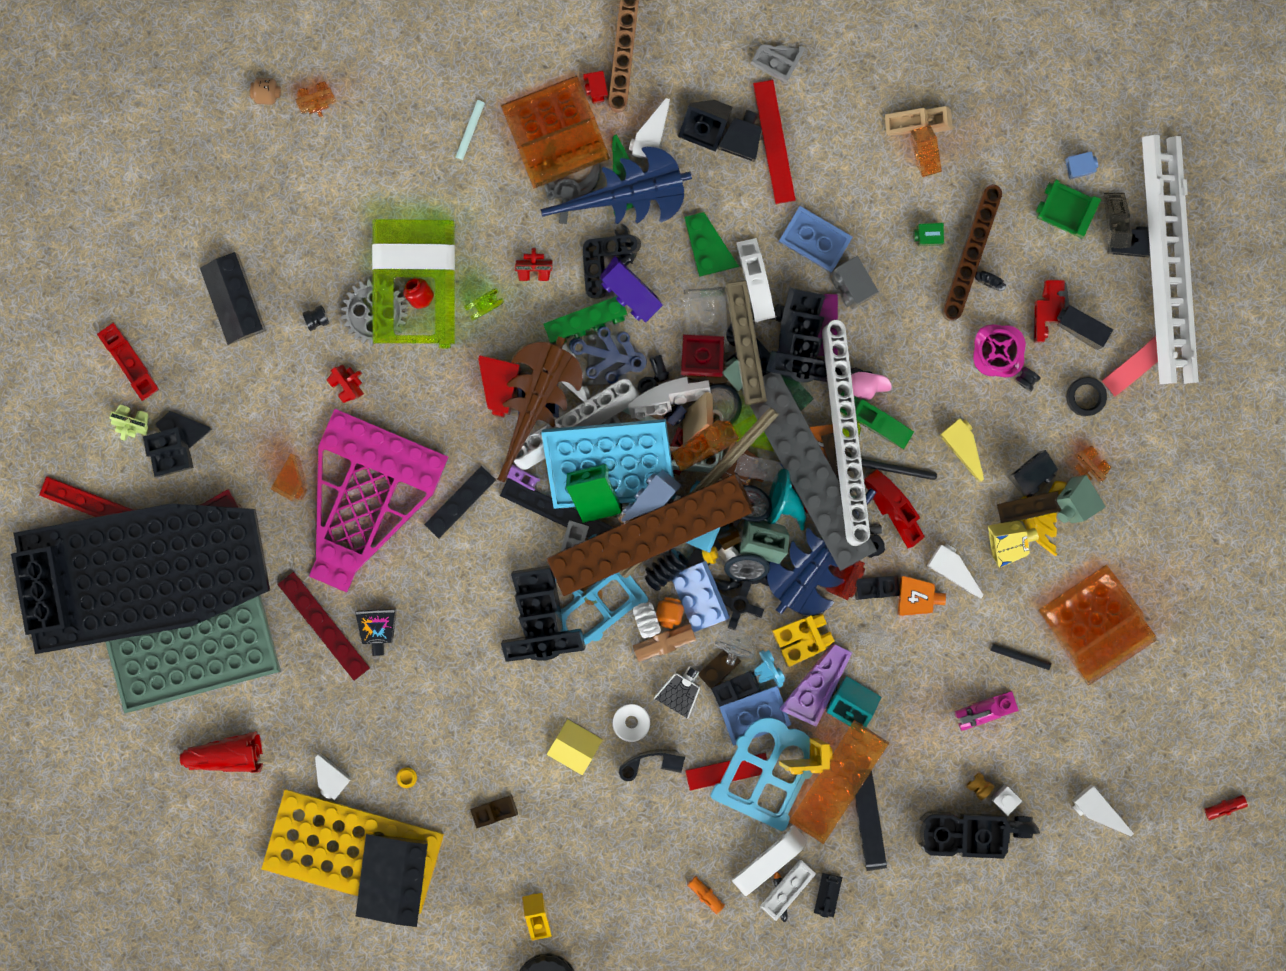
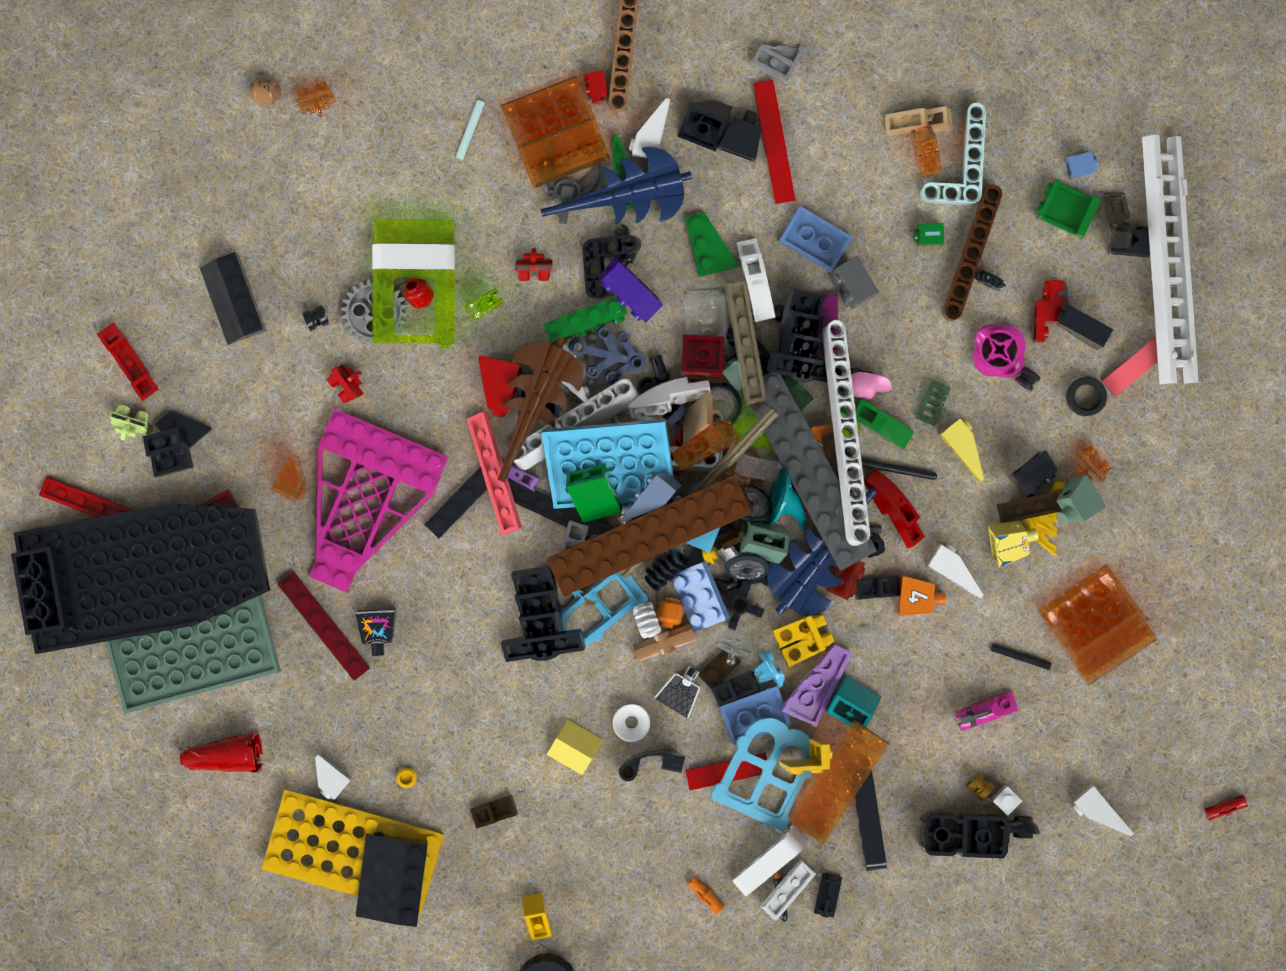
none -> coral plate [466,412,522,535]
none -> clear green slope [916,379,951,426]
none -> light aqua beam [920,102,986,205]

